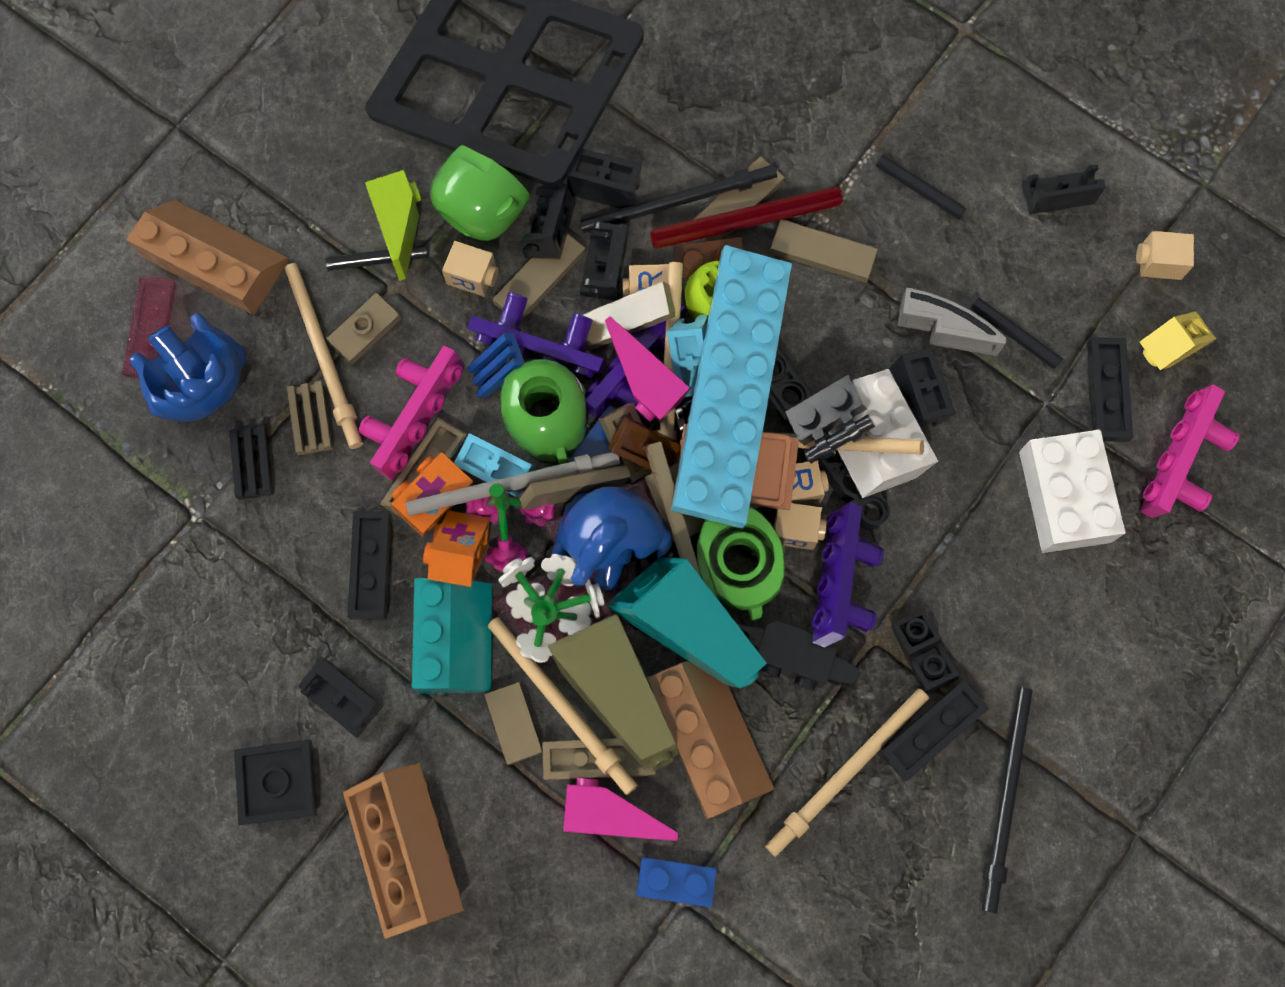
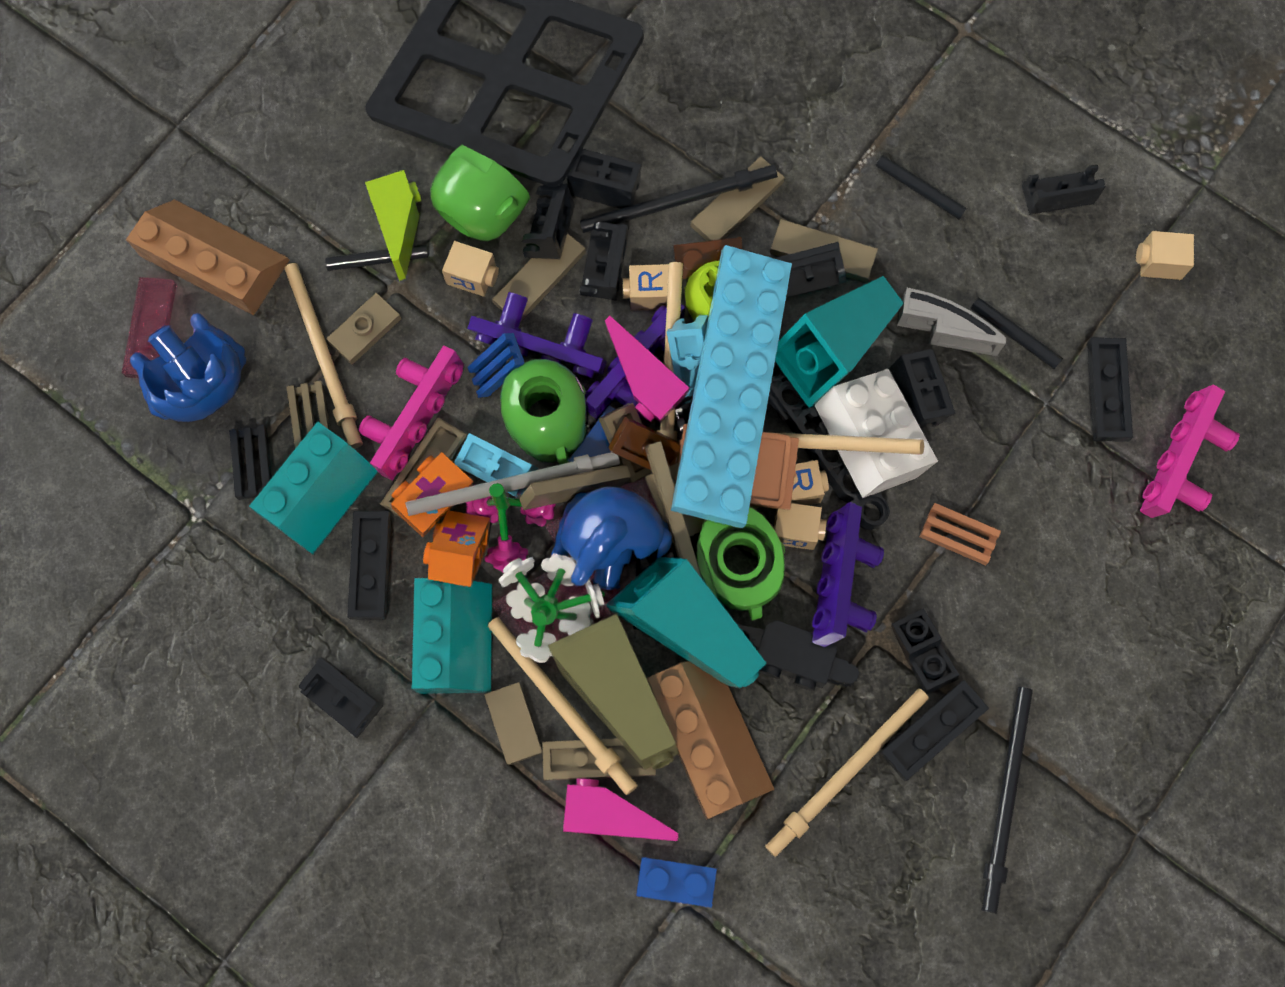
black plate [234,740,317,826] -> none
medium nougat slope [343,763,464,939] -> none
tile [583,281,675,351] -> none
dark red axle [650,187,843,249] -> none
plate [785,375,876,464] -> none
white brick [1019,430,1125,553] -> none
light yellow slope [1140,312,1216,370] -> none
none -> teal slope [249,421,378,555]
none -> black hinge [774,242,846,298]
none -> teal slope [775,276,904,408]
none -> nougat tile [919,503,1001,566]

